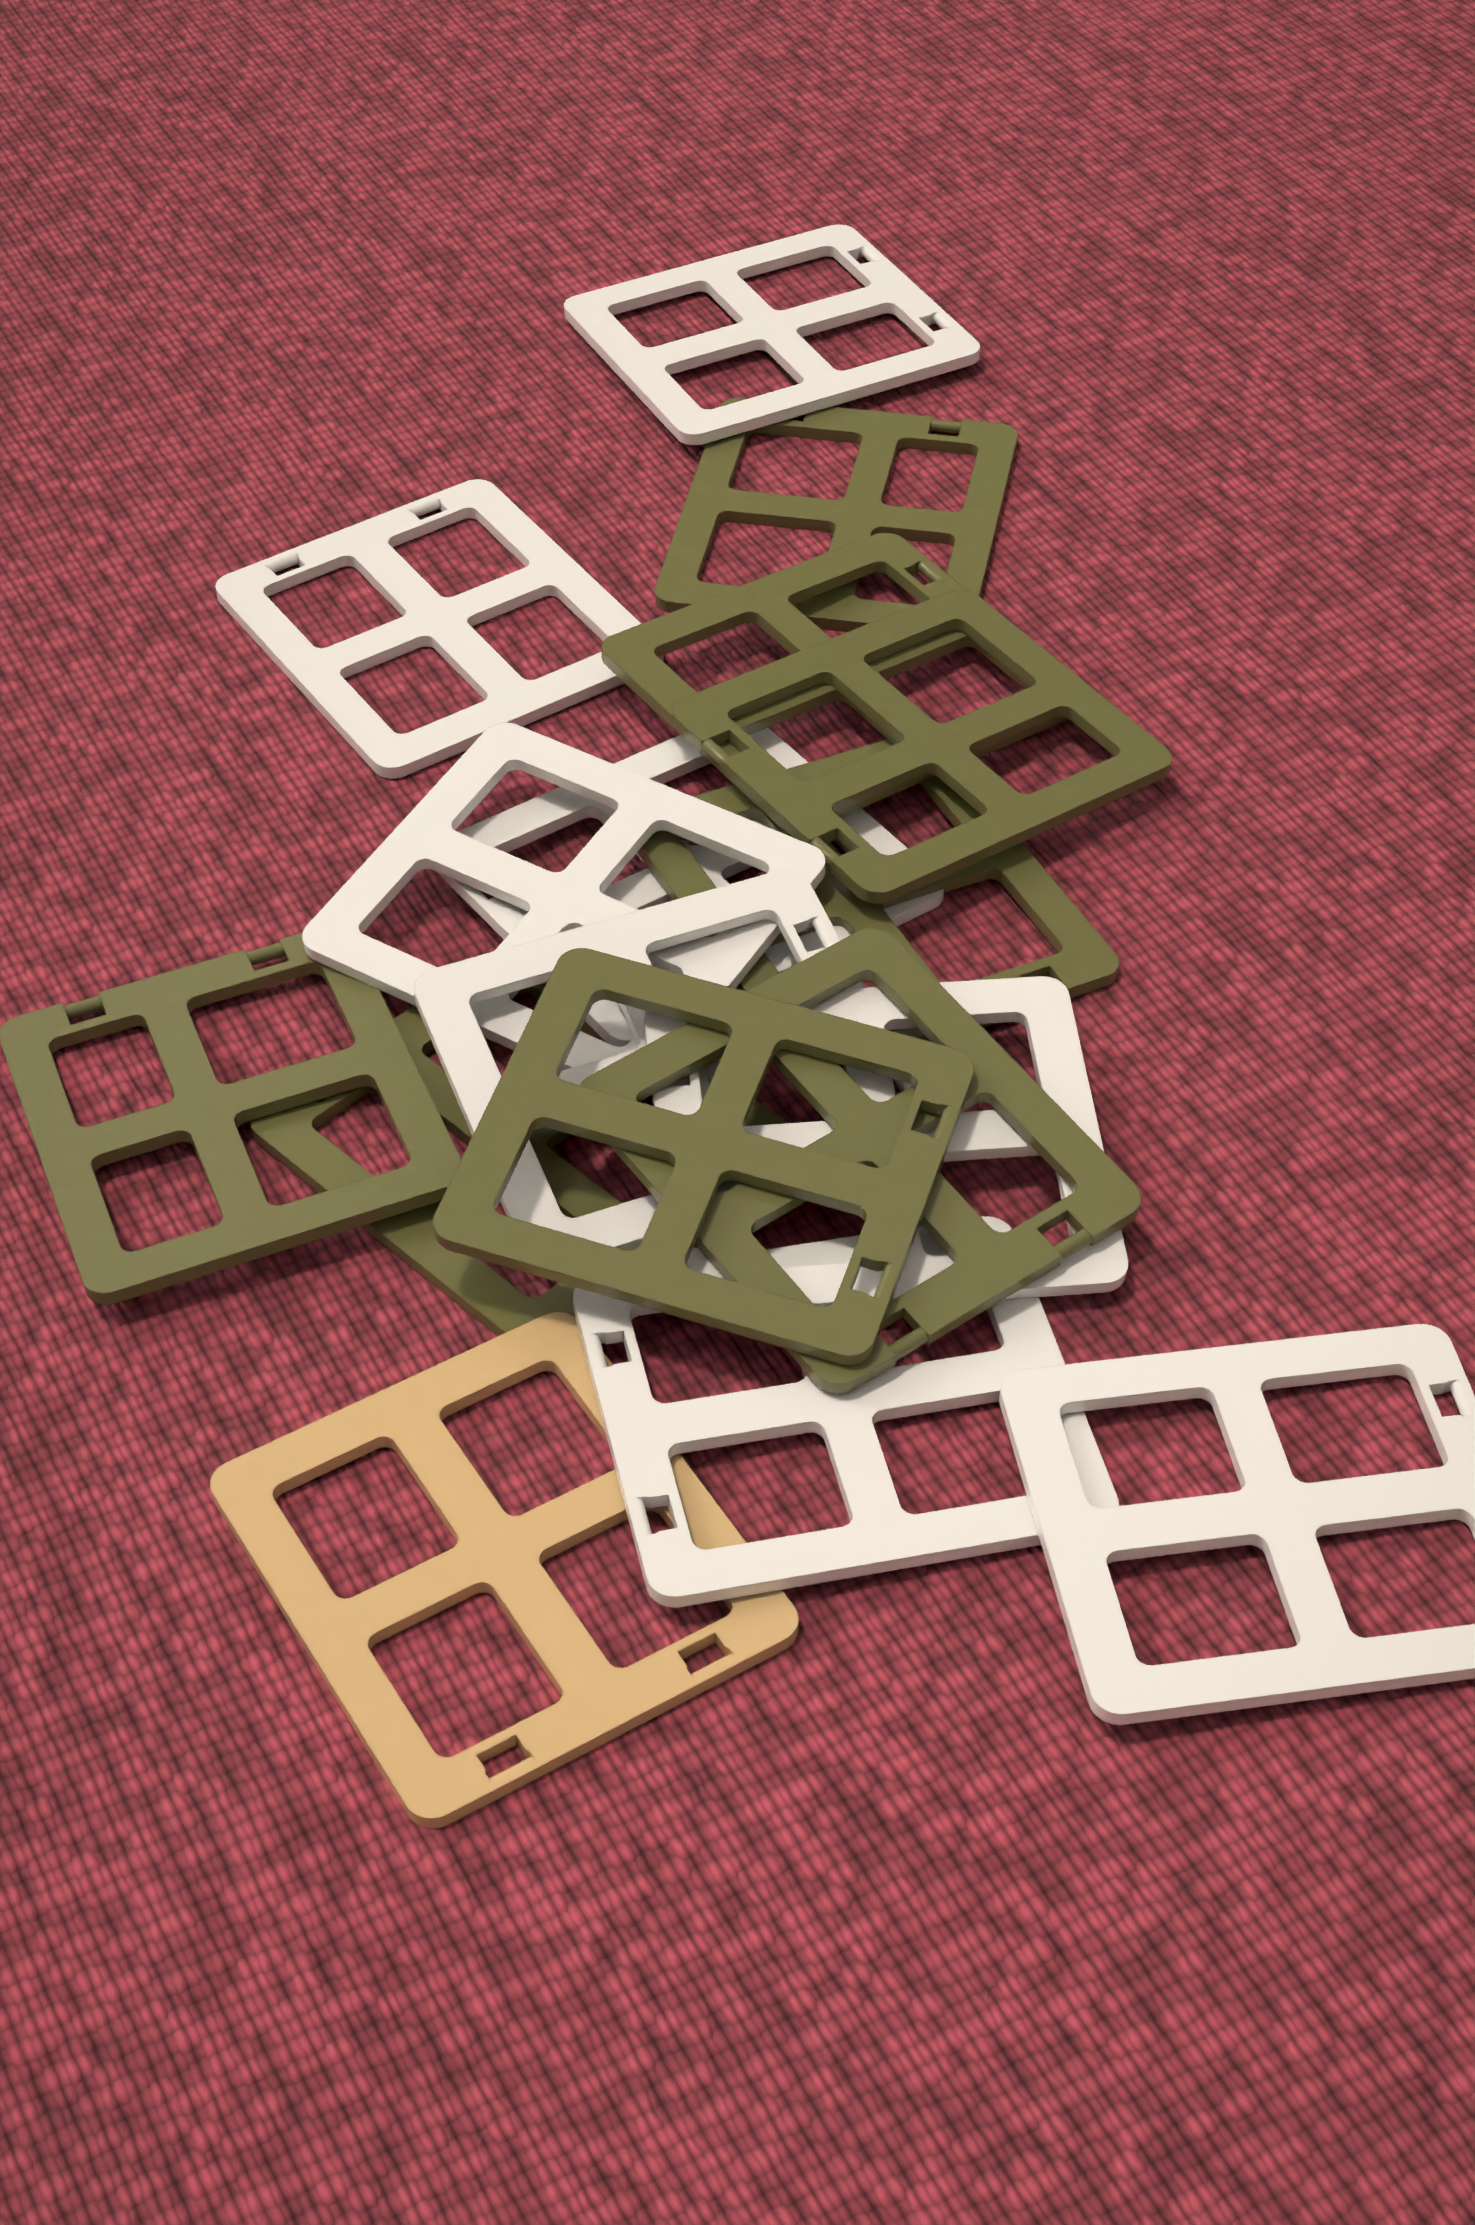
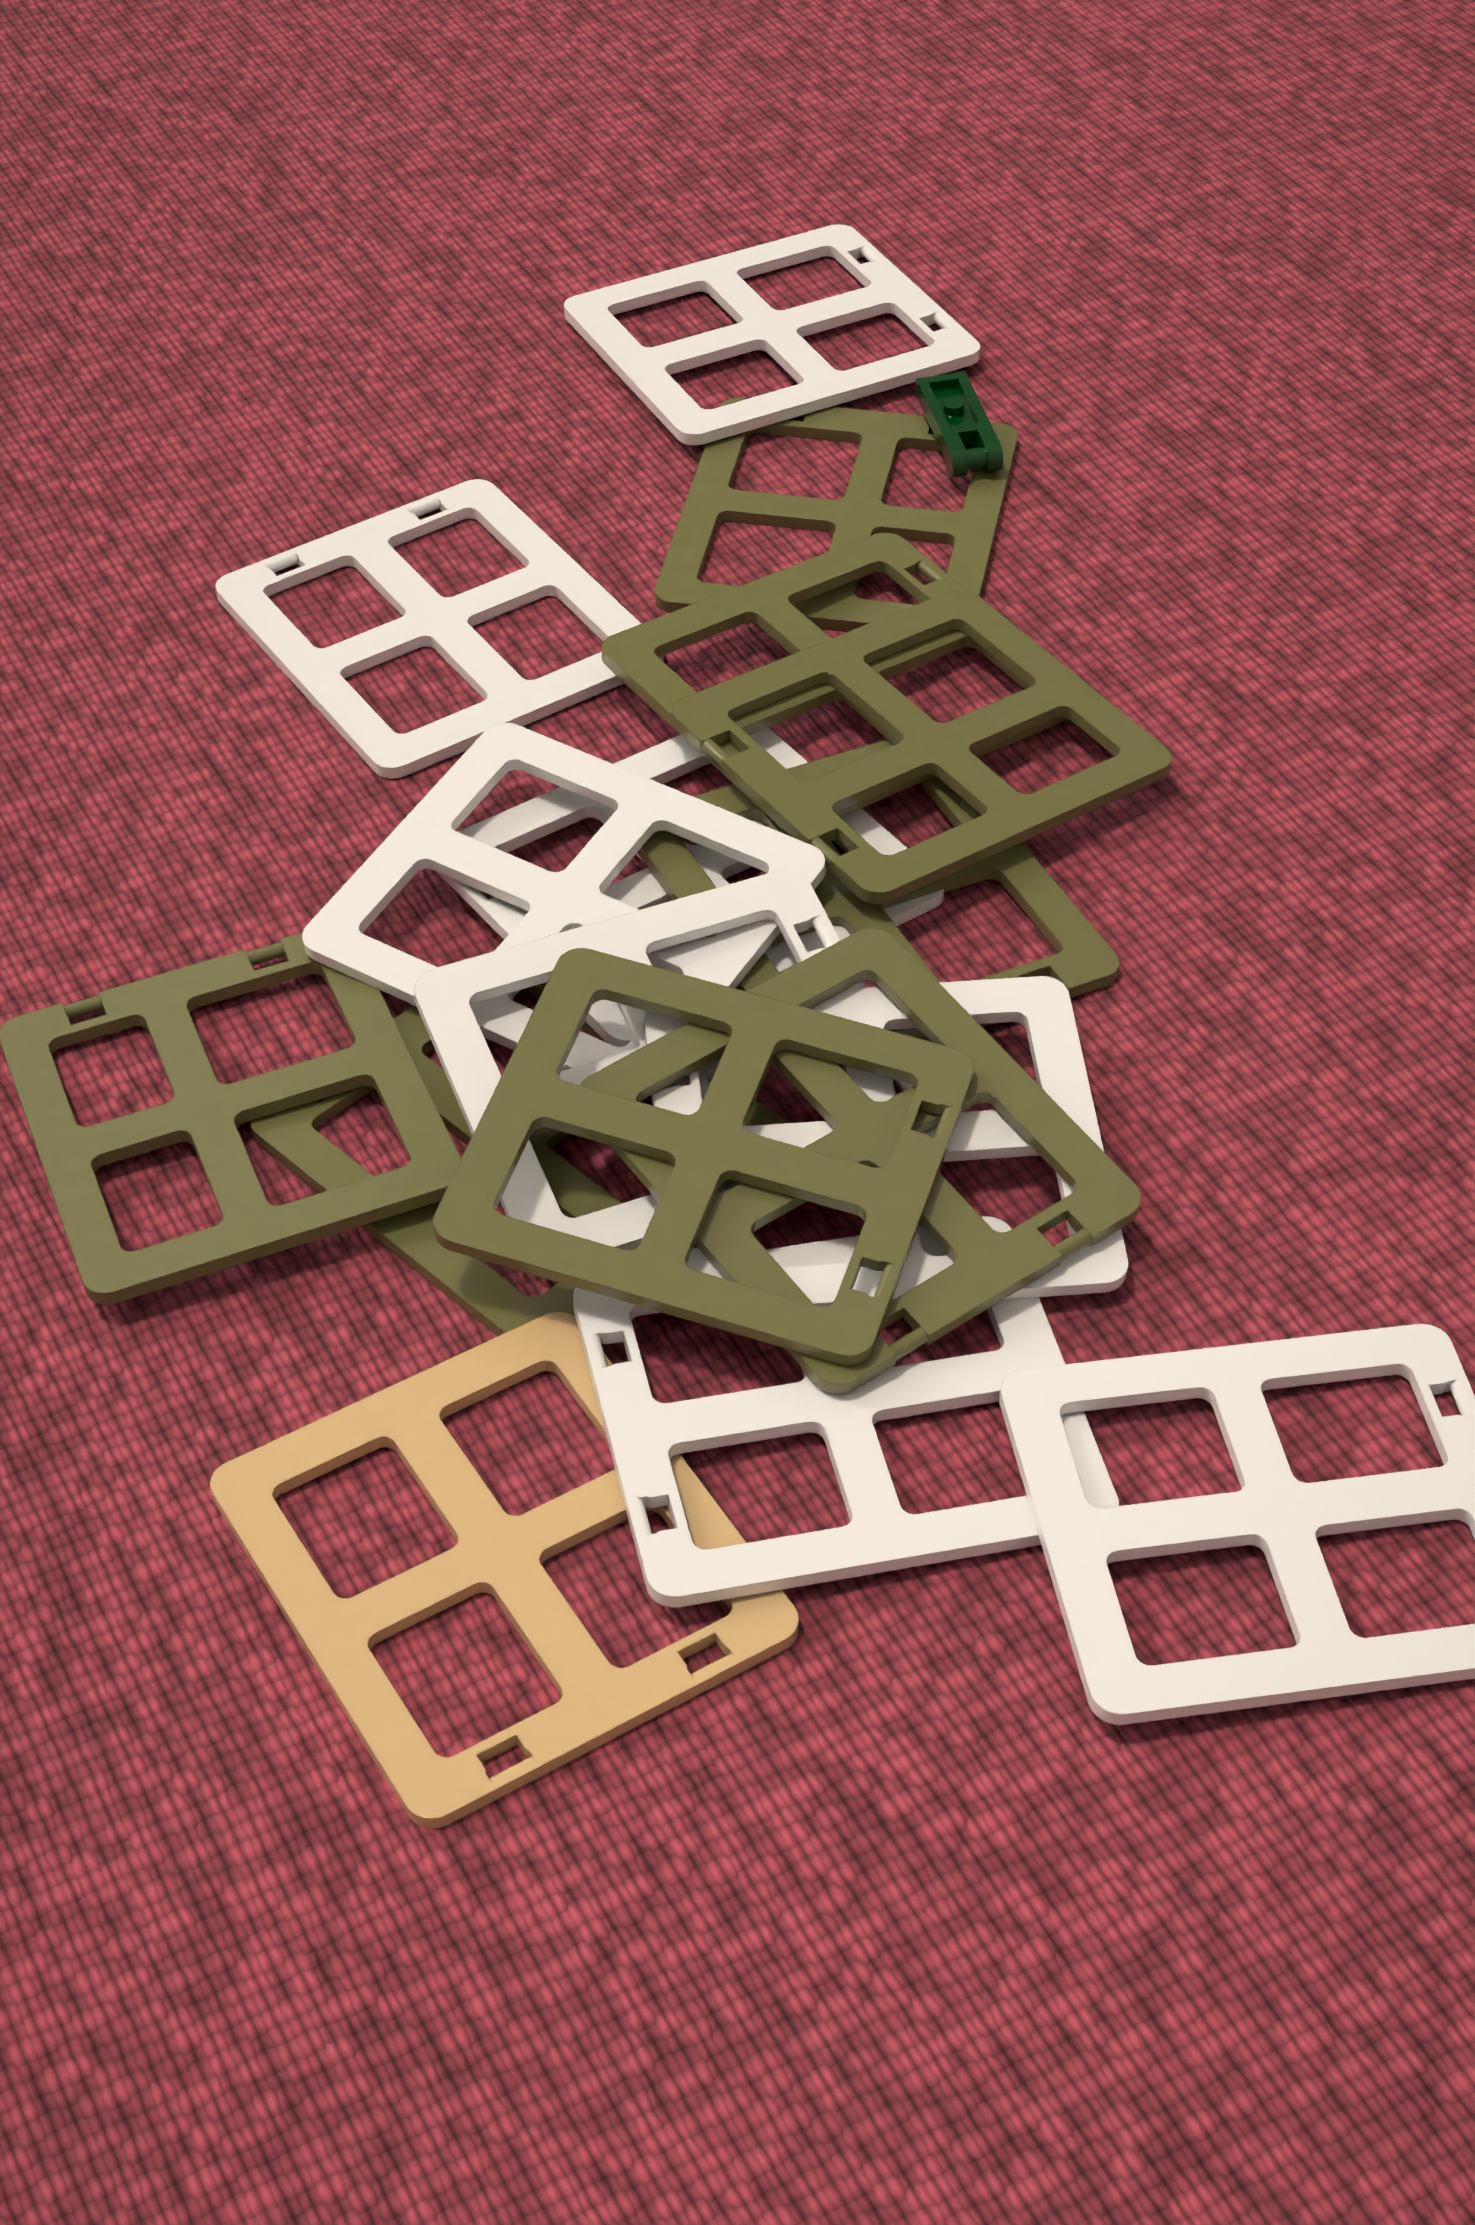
none -> dark green plate [916,372,1003,478]

